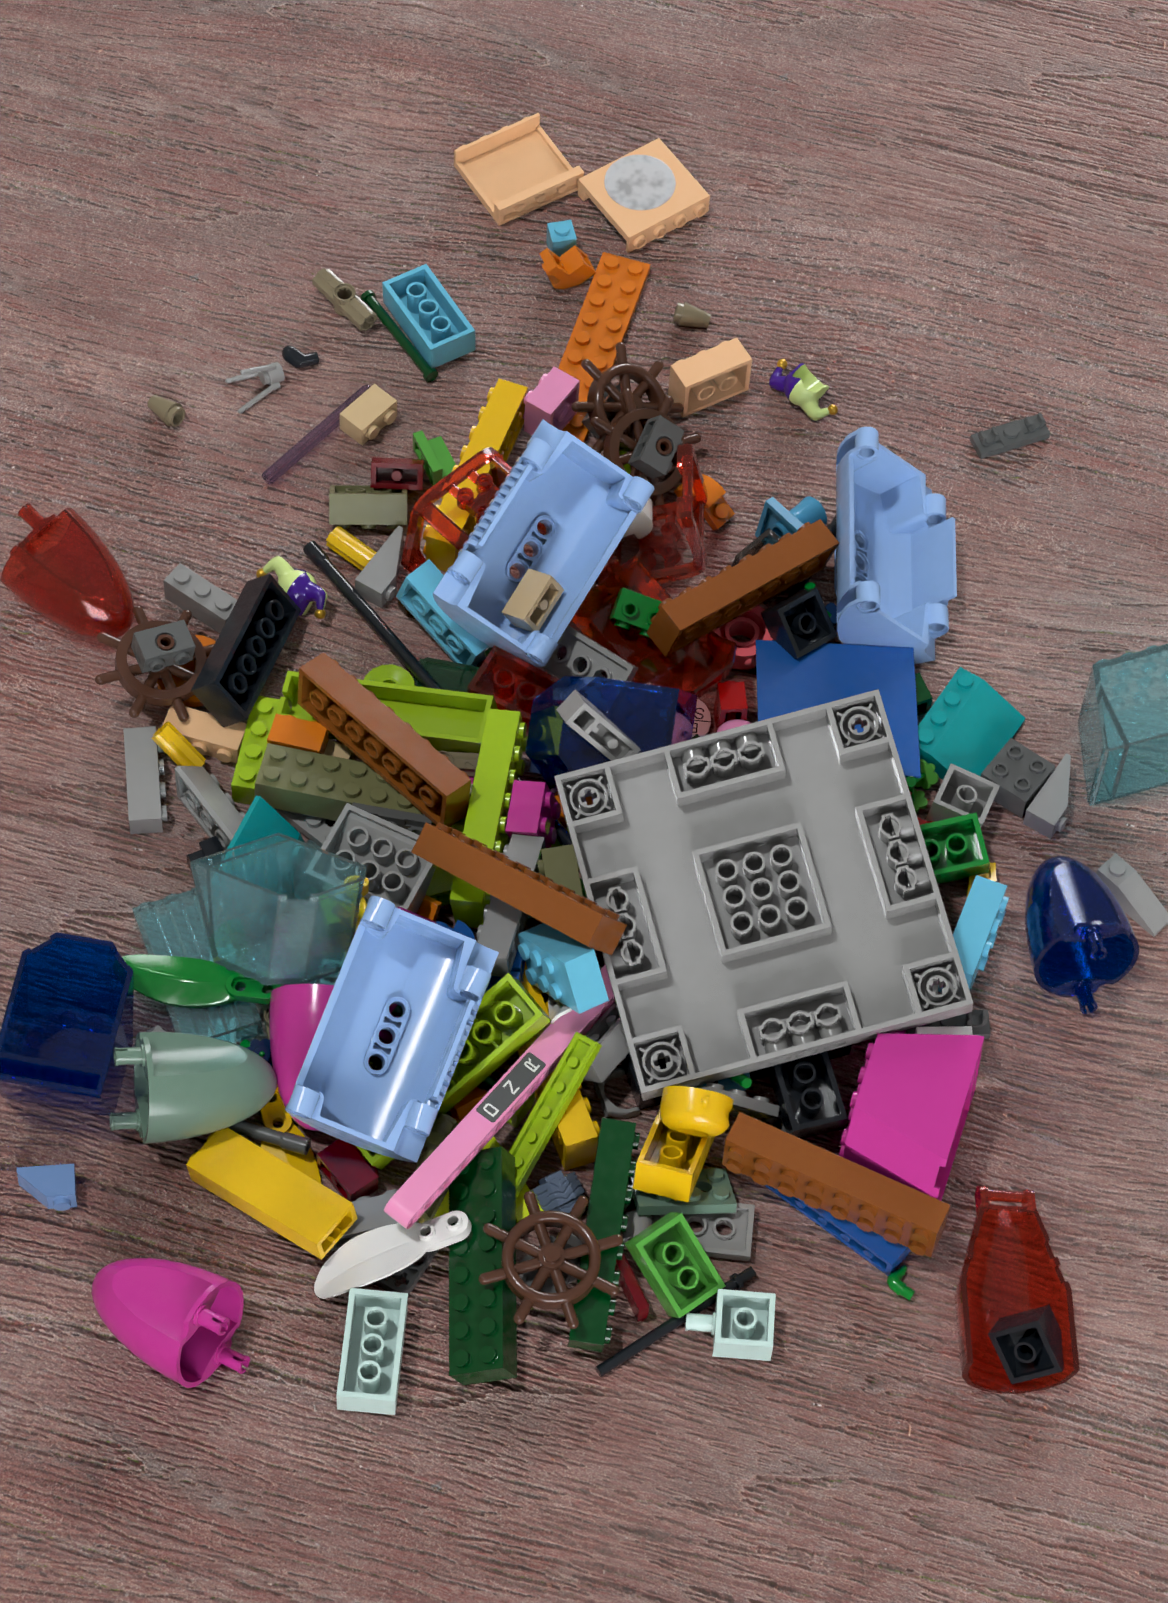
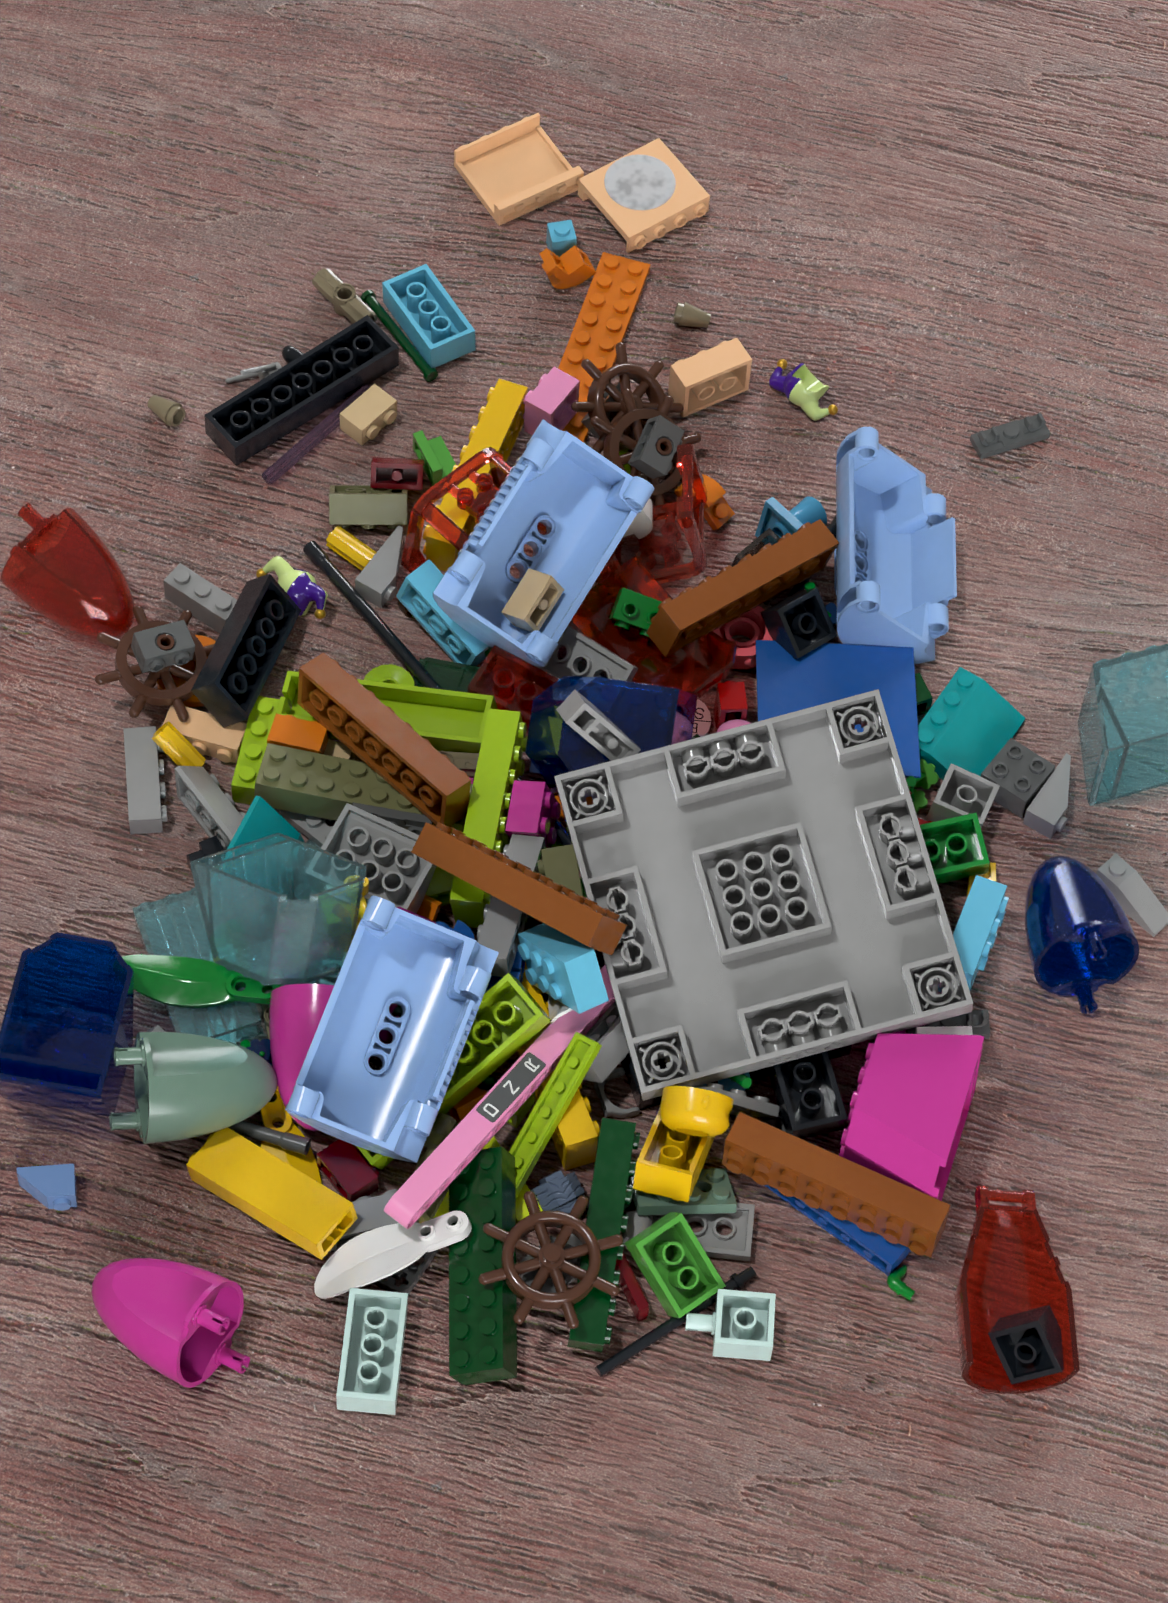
none -> black brick [204,315,399,466]

